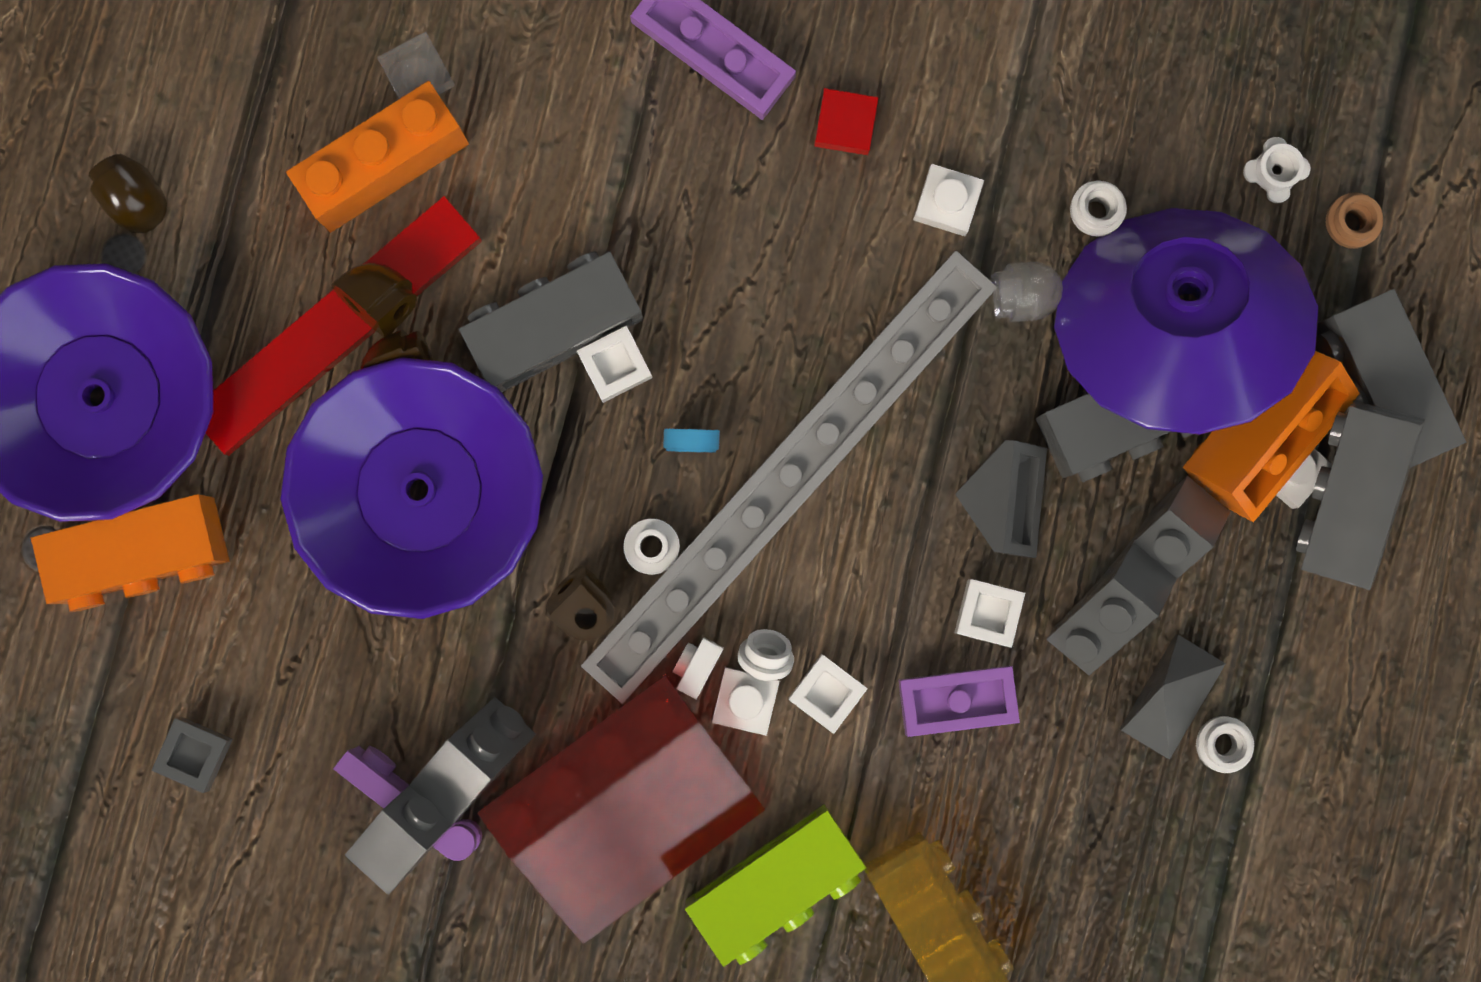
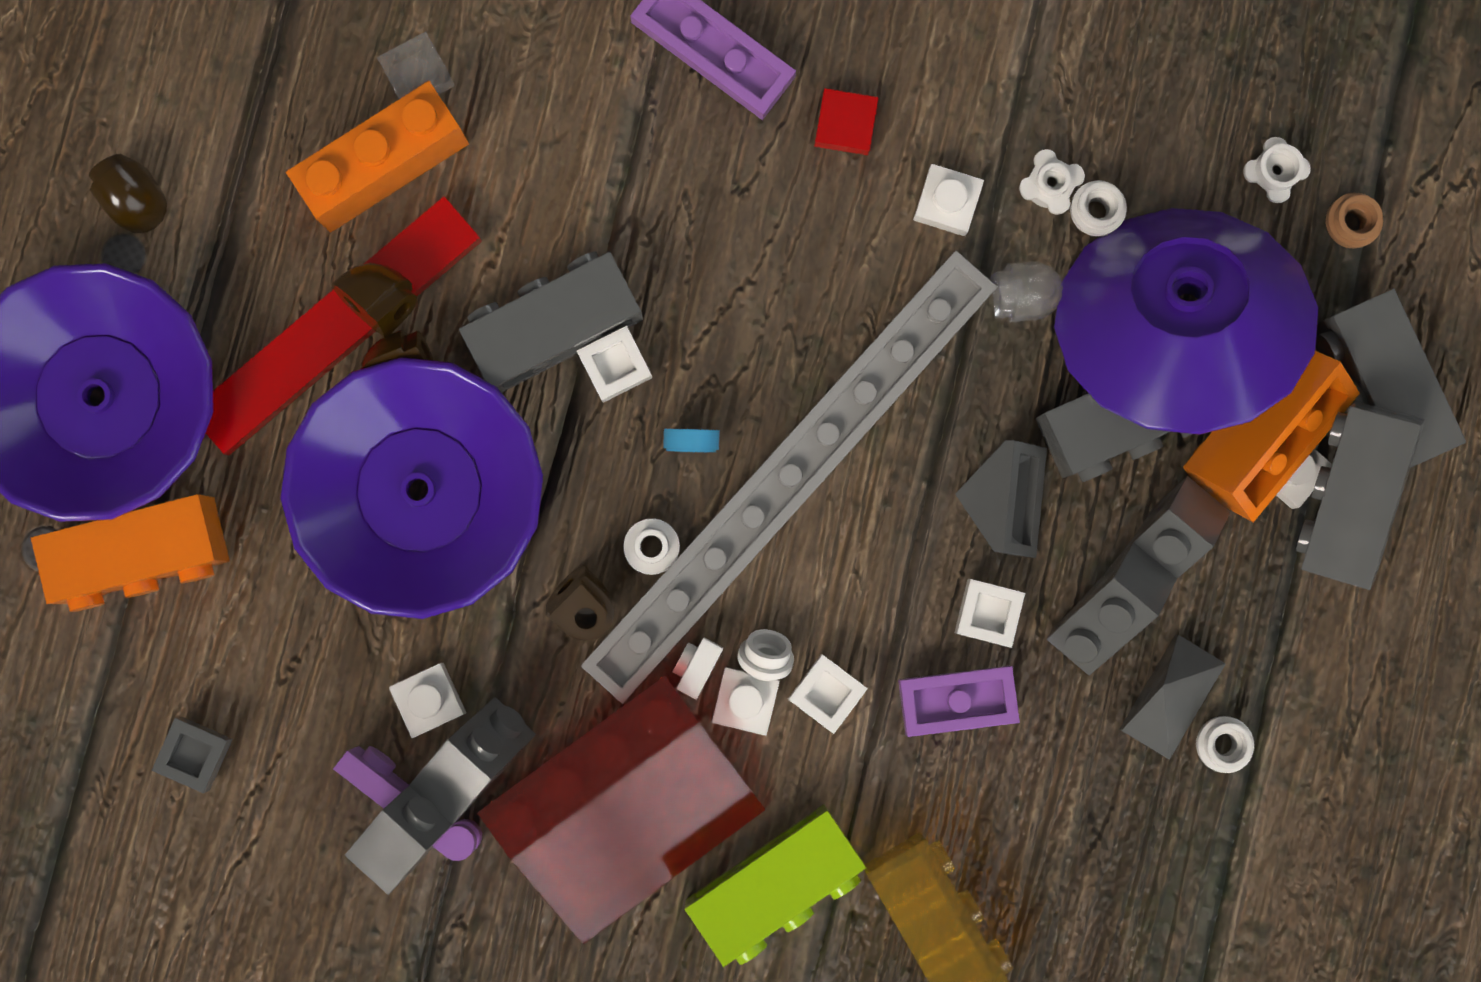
none -> white plate [389,663,466,738]
none -> white plate [1019,149,1085,215]

